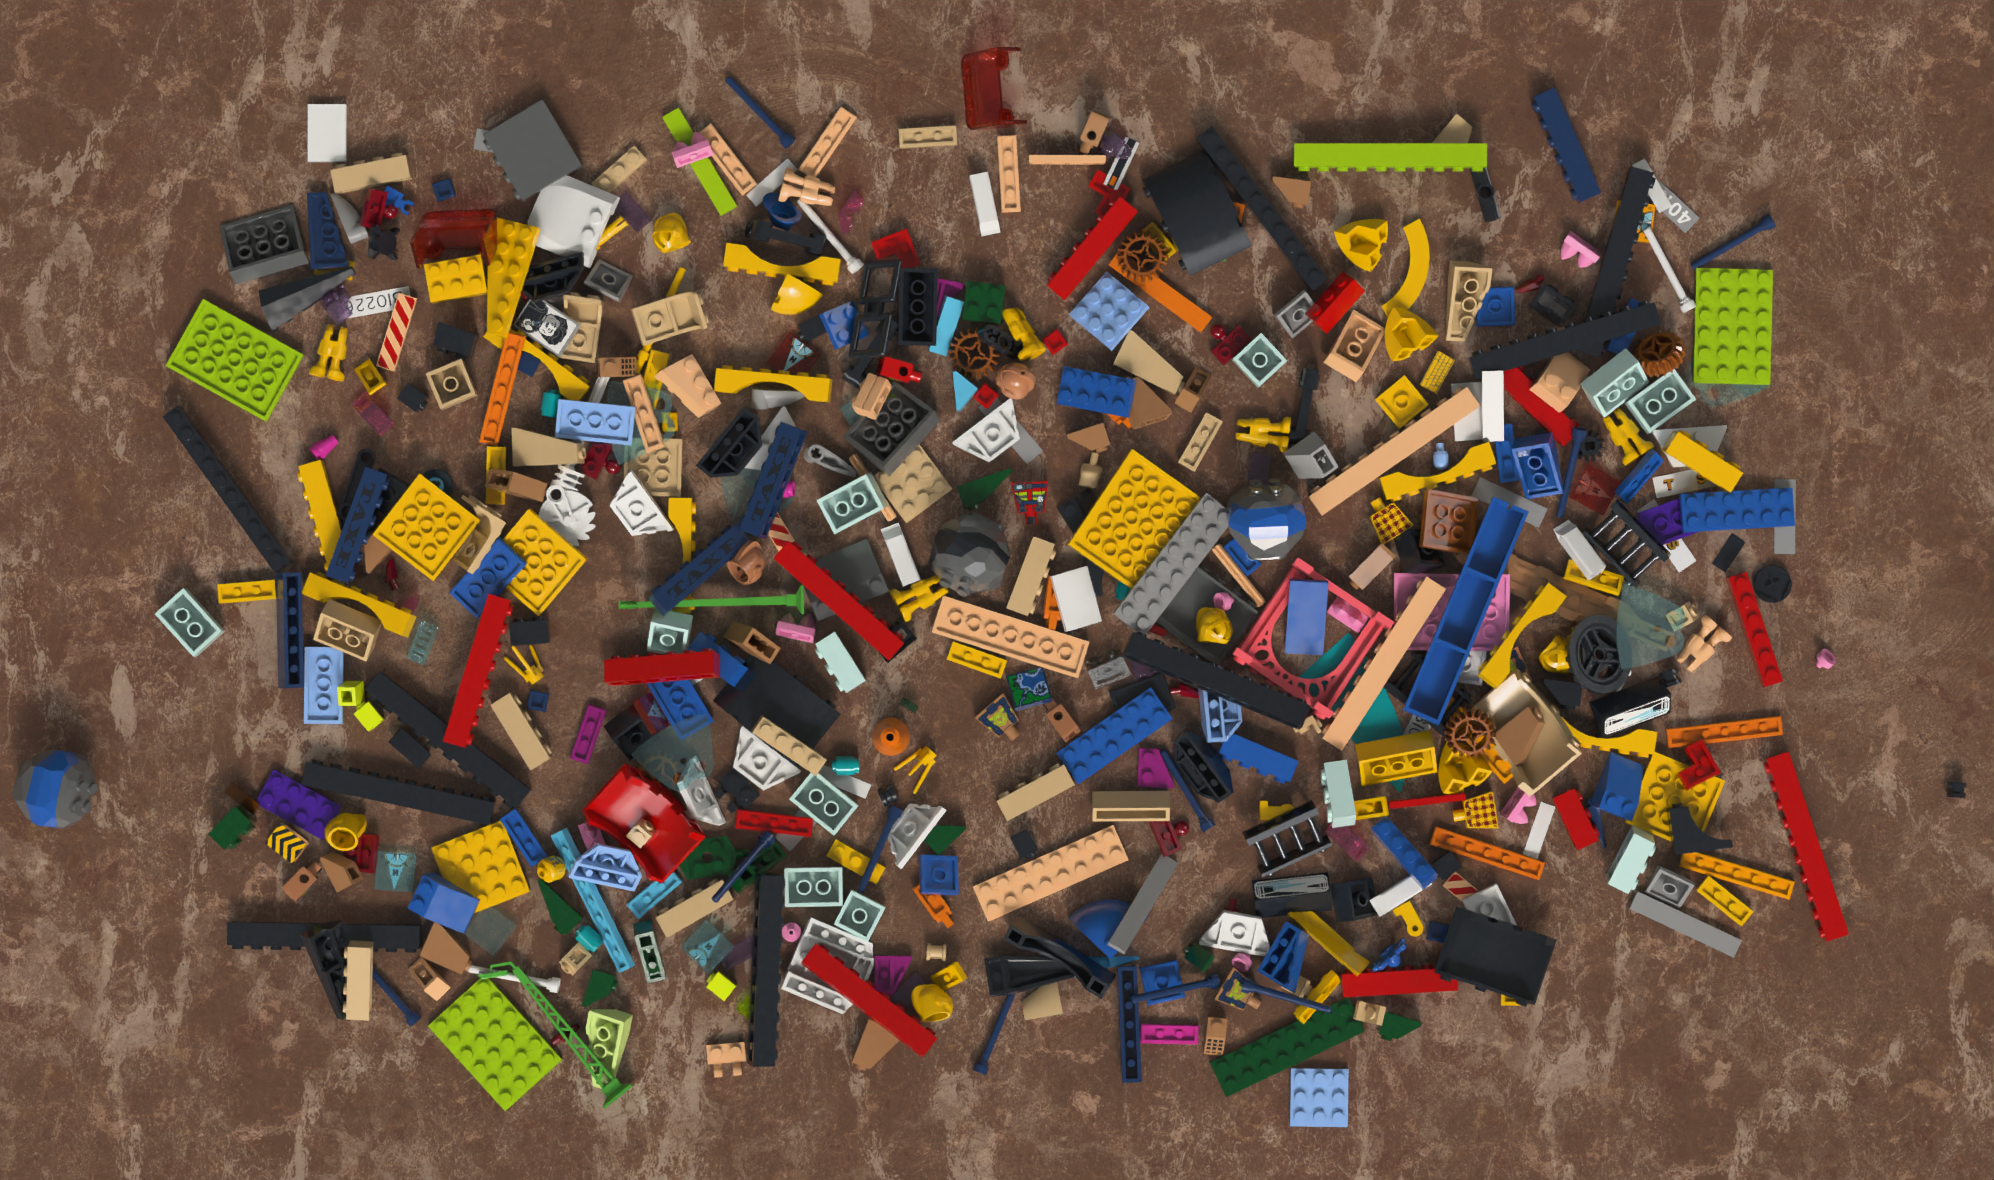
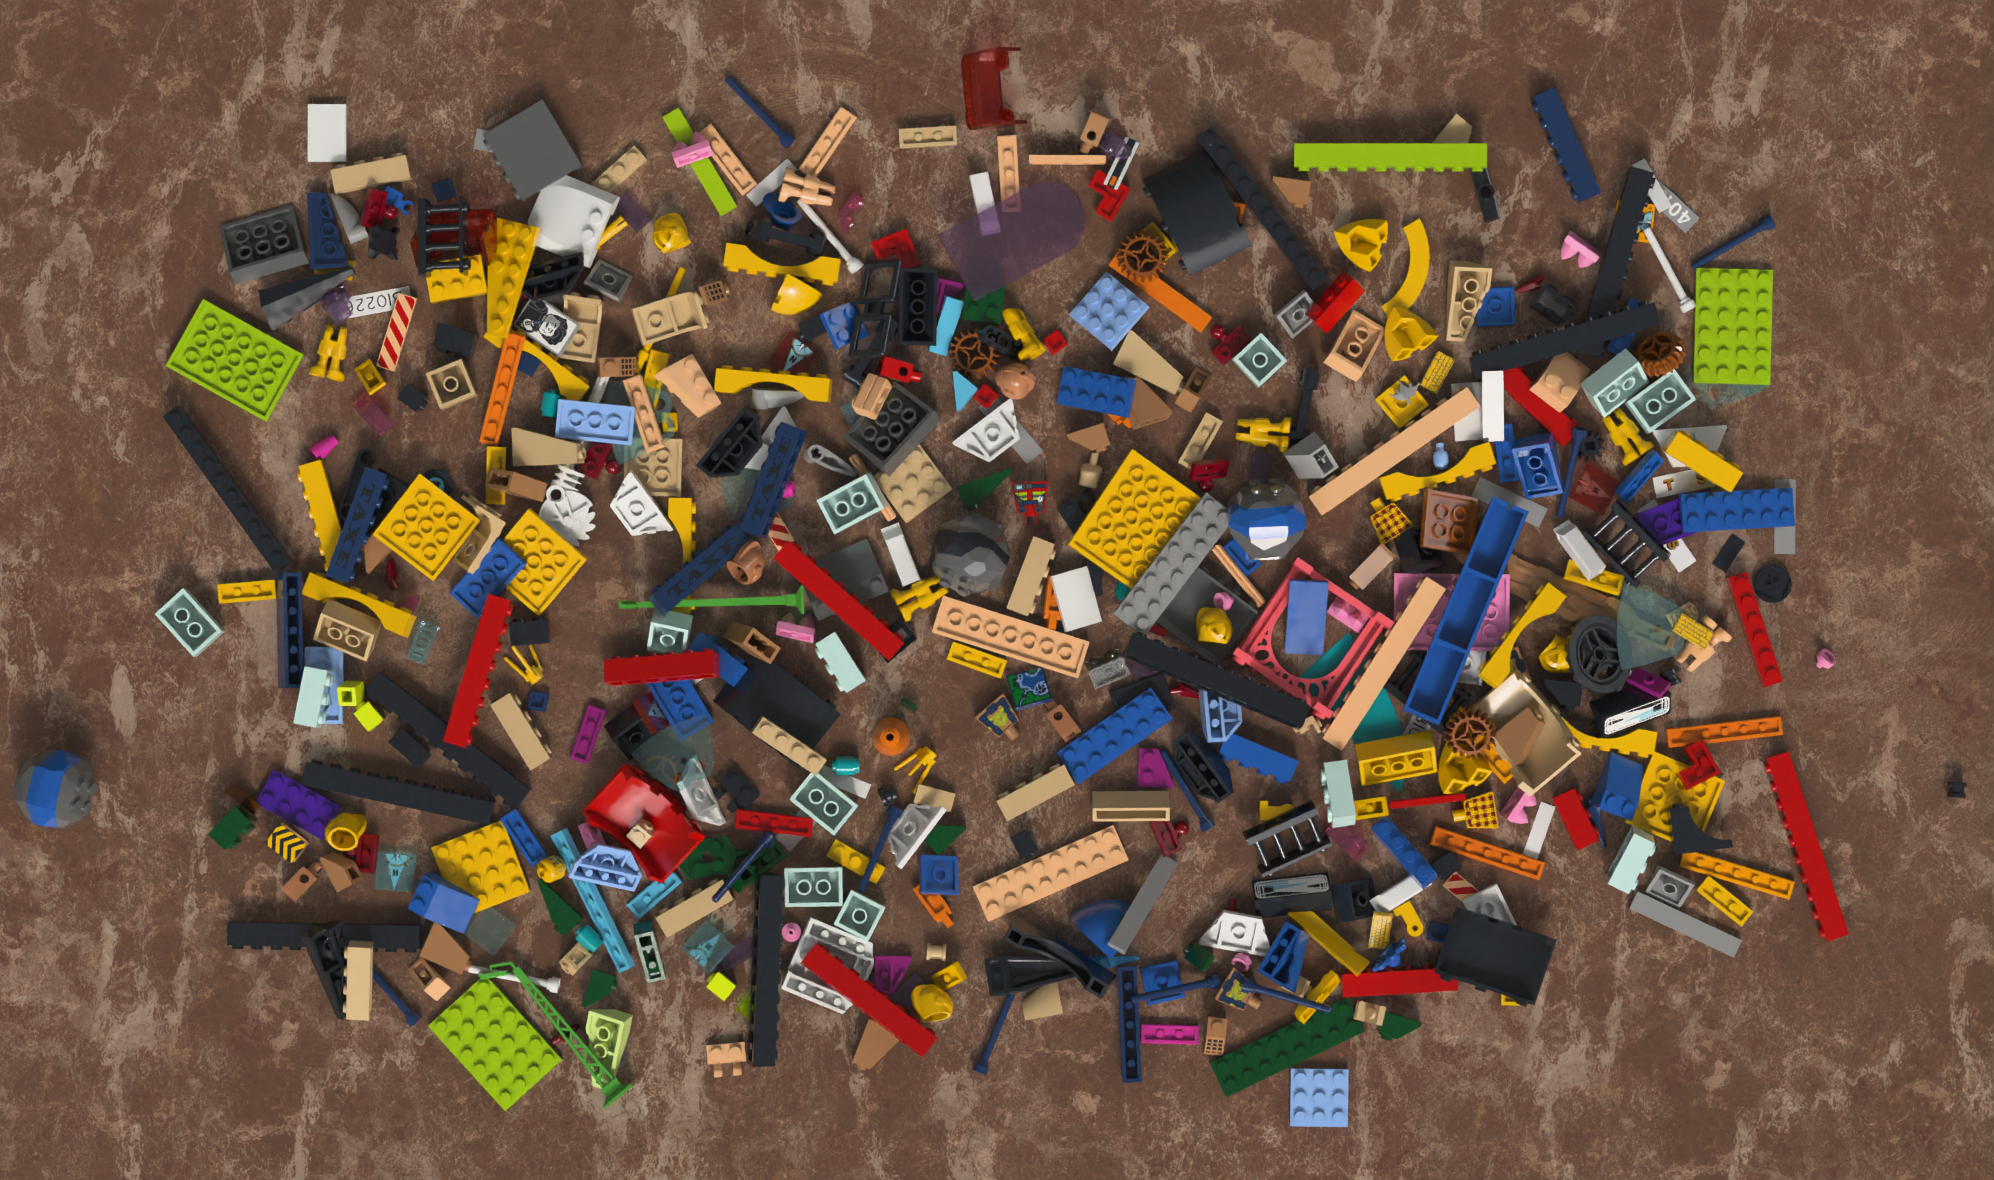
white wing [733,726,801,791] -> none
red brick [1047,196,1138,300] -> none
none -> light aqua brick [293,666,334,728]
none -> black fence [418,196,471,278]
none -> medium nougat slope [698,281,730,308]
none -> tan tile [913,784,955,812]
none -> clear purple piece [938,182,1085,302]
none -> dark red plate [1189,457,1230,492]
none -> yellow tile [1368,911,1393,949]
none -> light grey piece [1389,381,1420,405]
none -> magenta plate [1627,667,1671,699]
none -> yellow tile [1671,613,1714,650]

